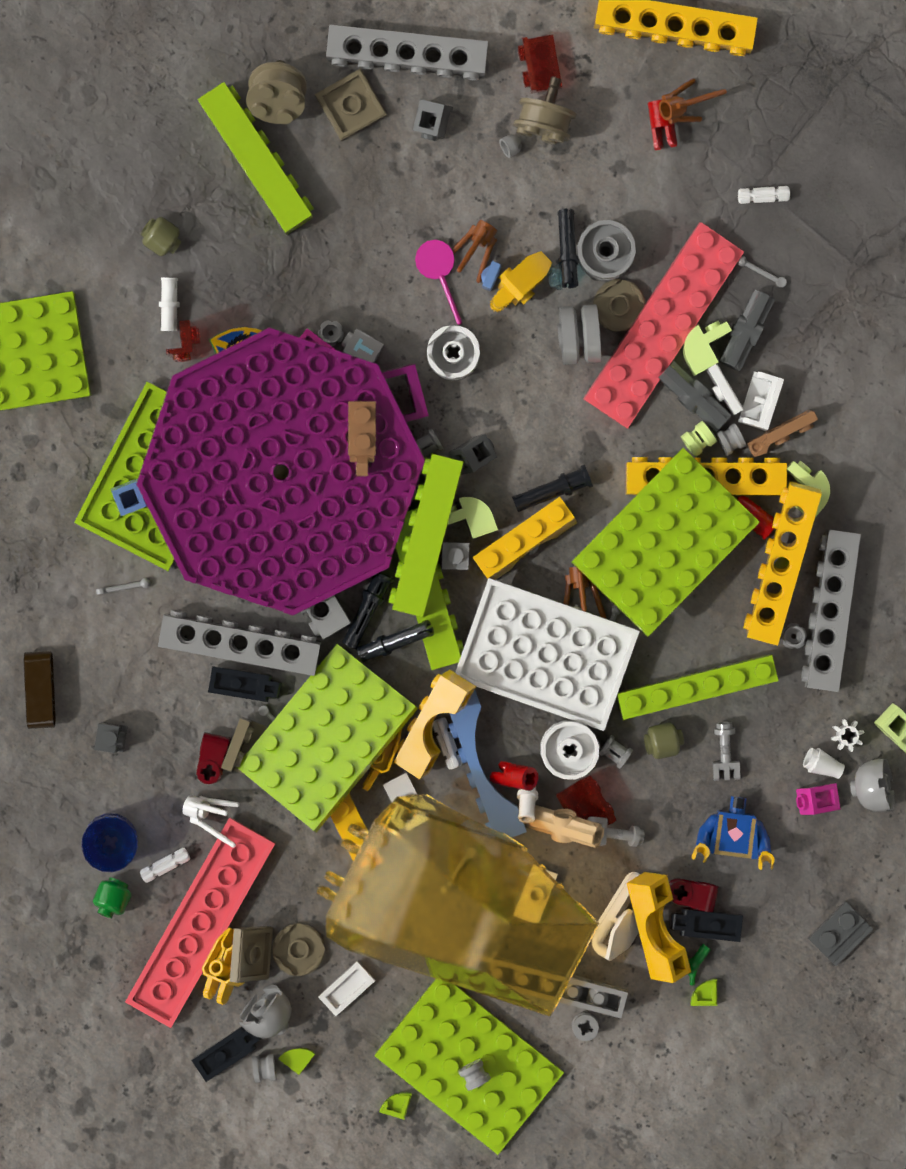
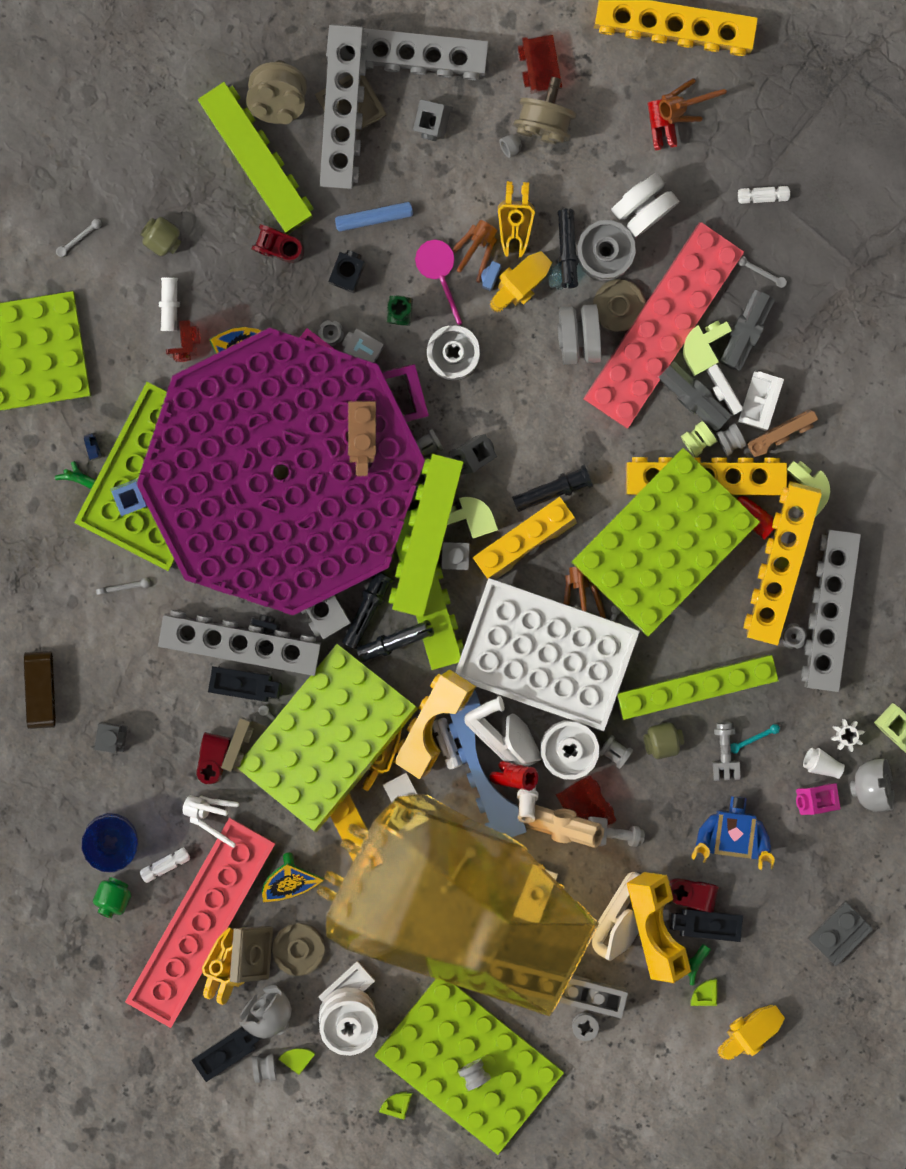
none -> green bar [54,461,96,489]
none -> light grey hinge [56,219,102,257]
none -> dark blue tile [84,433,102,461]
none -> dark red piece [251,224,304,263]
none -> black bracket [251,614,281,654]
none -> shield [262,852,324,903]
none -> white wheel [319,987,378,1056]
none -> light grey brick [320,24,368,189]
none -> black brick [328,250,365,293]
none -> medium blue axle [335,202,413,231]
none -> dark green piece [386,295,413,326]
none -> white piece [464,696,542,766]
none -> yellow hinge [498,181,535,257]
none -> white wheel [611,173,680,239]
none -> yellow hinge [718,1005,785,1060]
none -> teal hinge [730,724,780,754]

